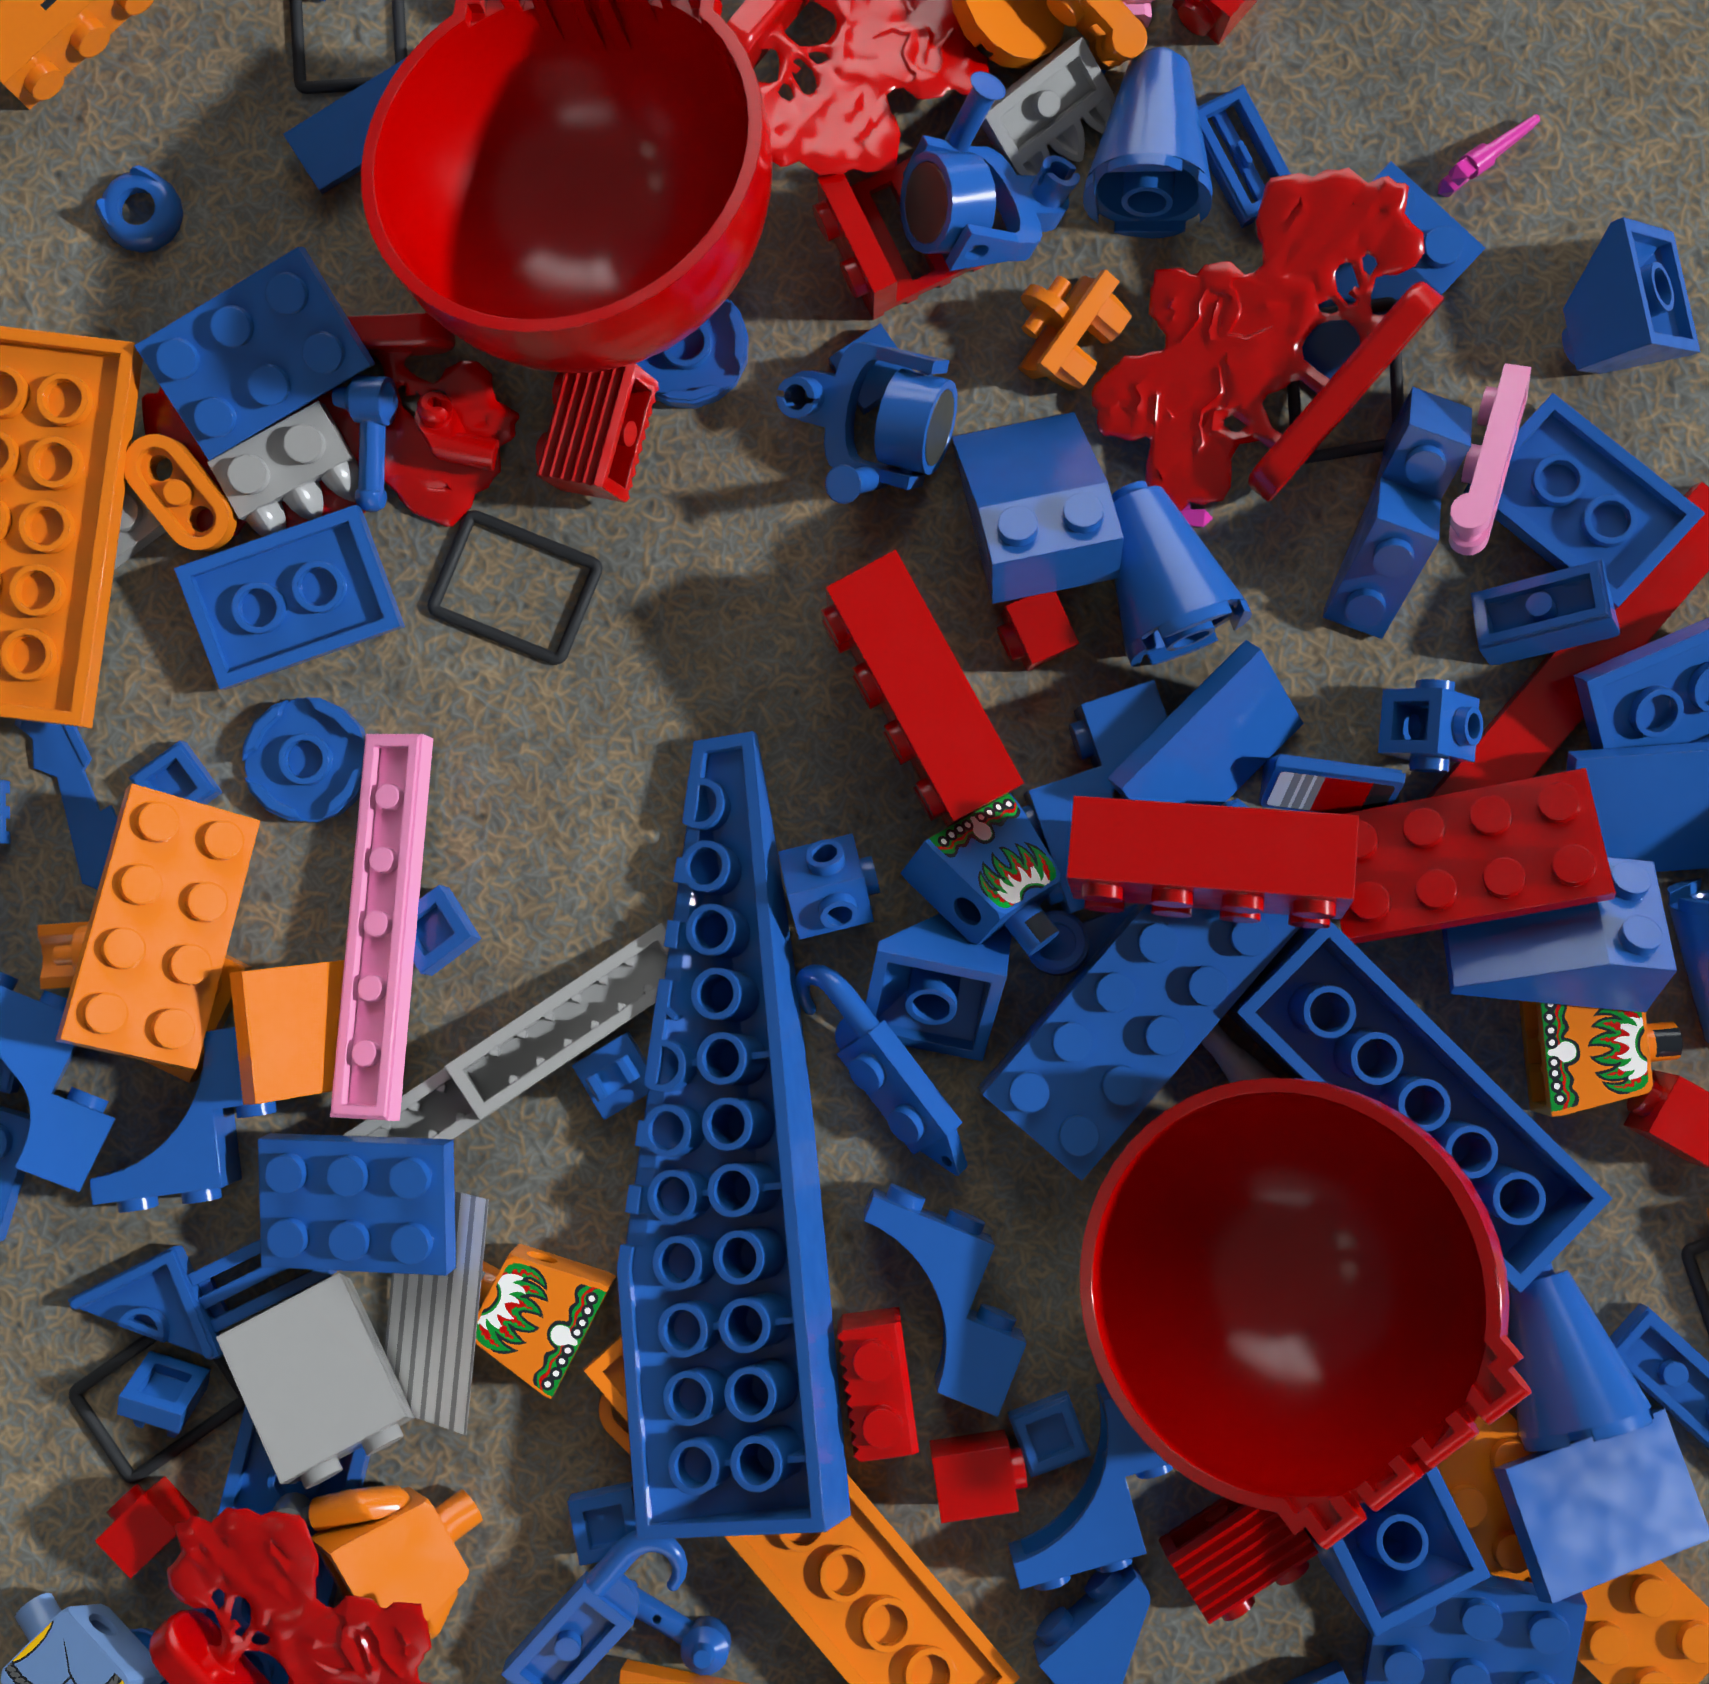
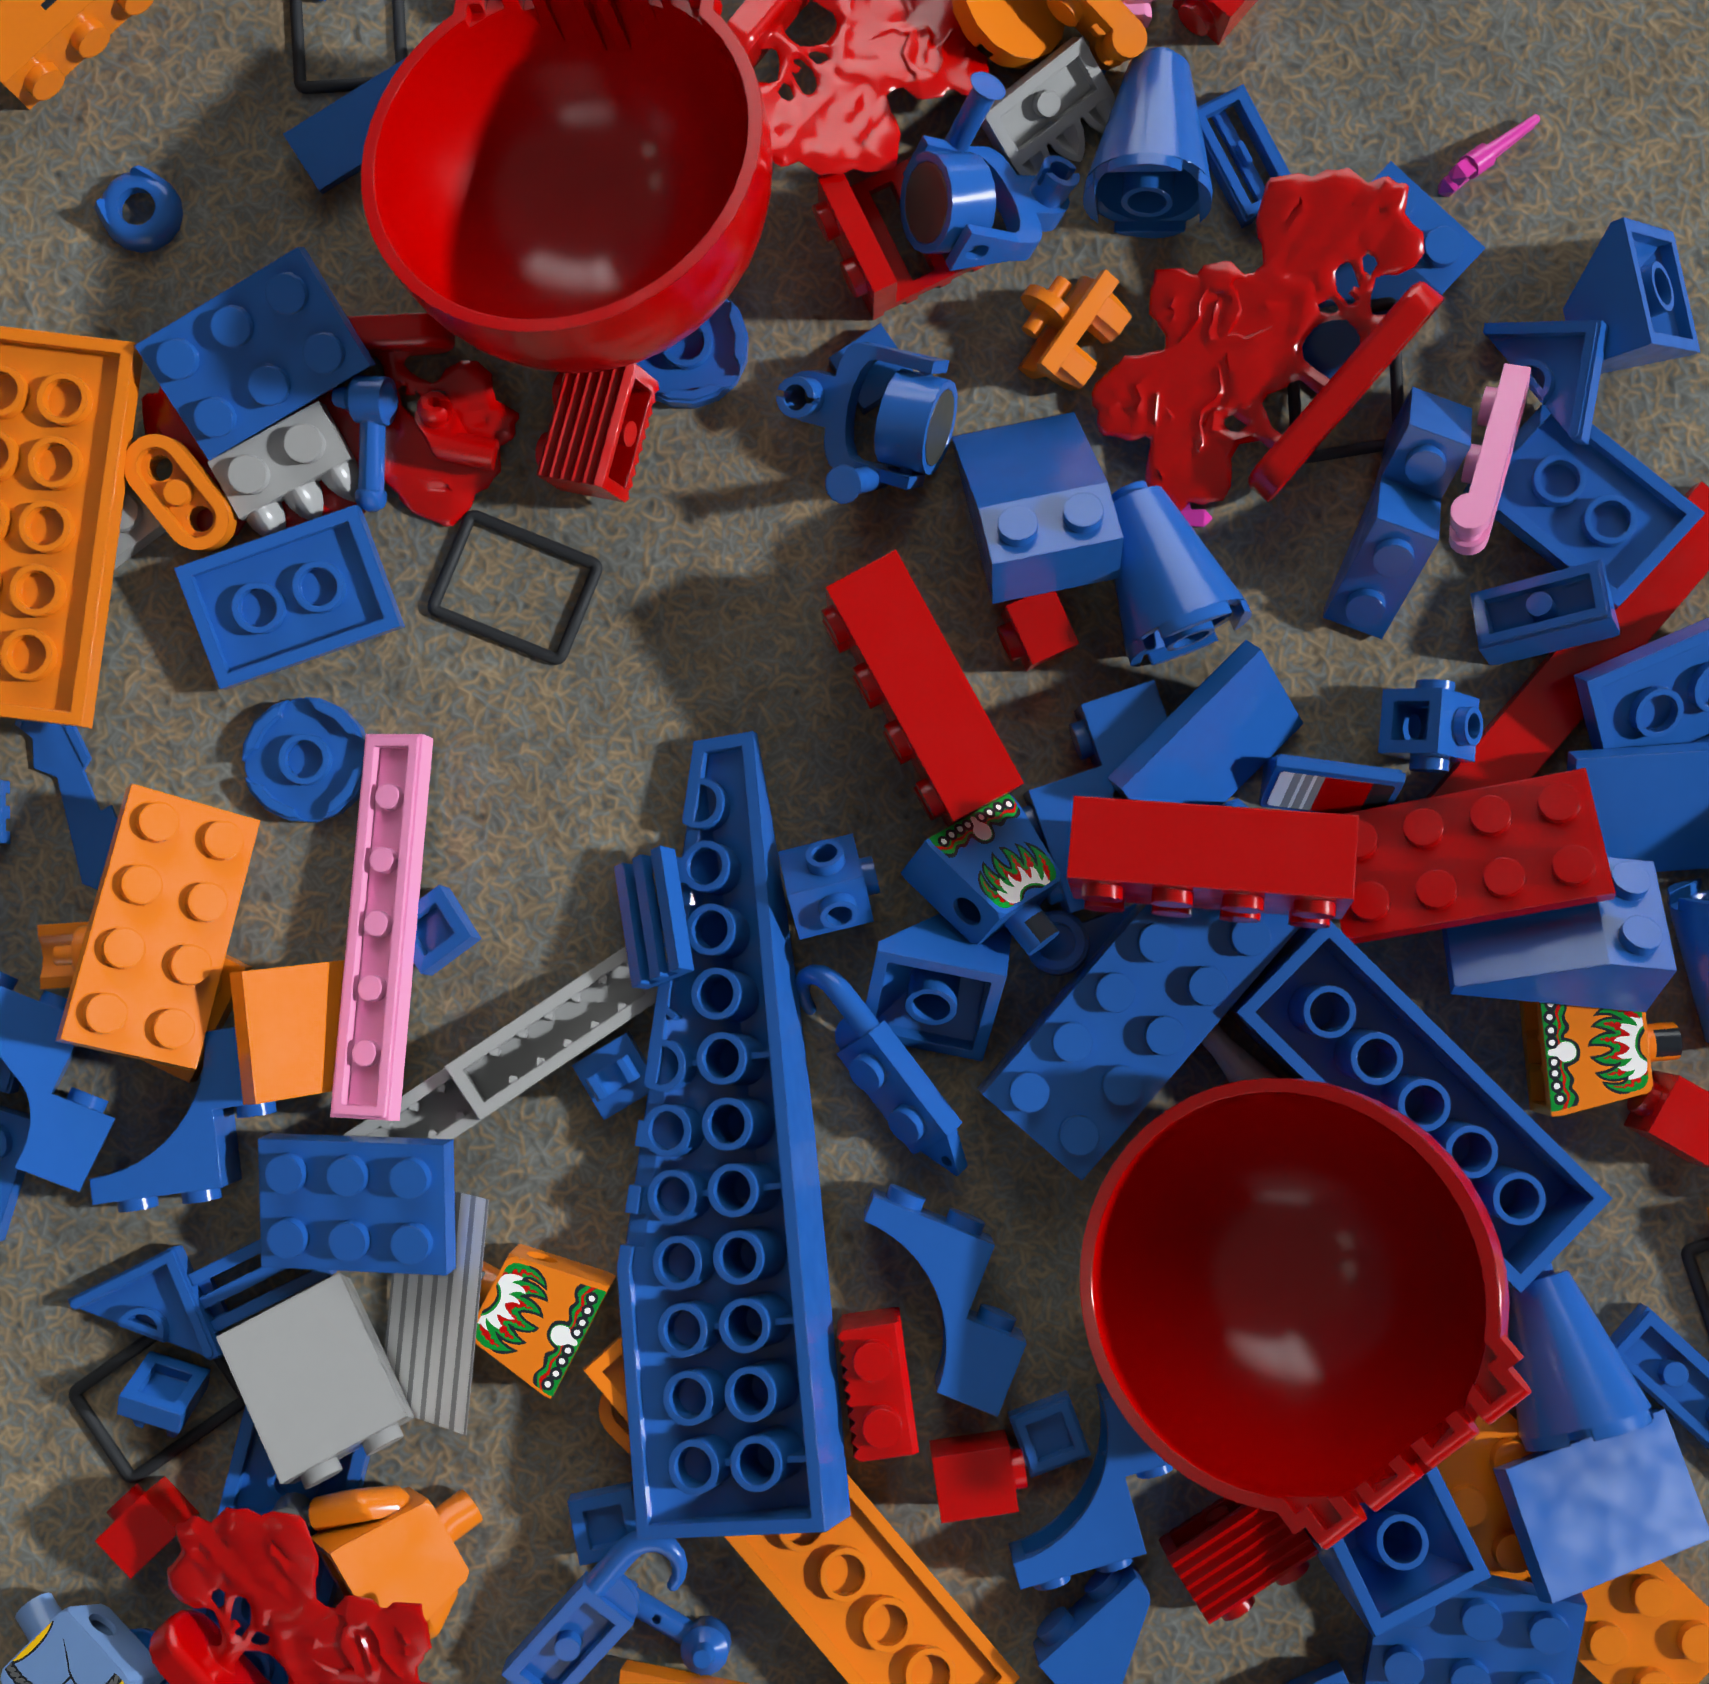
blue tile [128,740,223,805] -> none
none -> blue tile [614,846,694,989]
none -> blue tile [1483,320,1609,445]

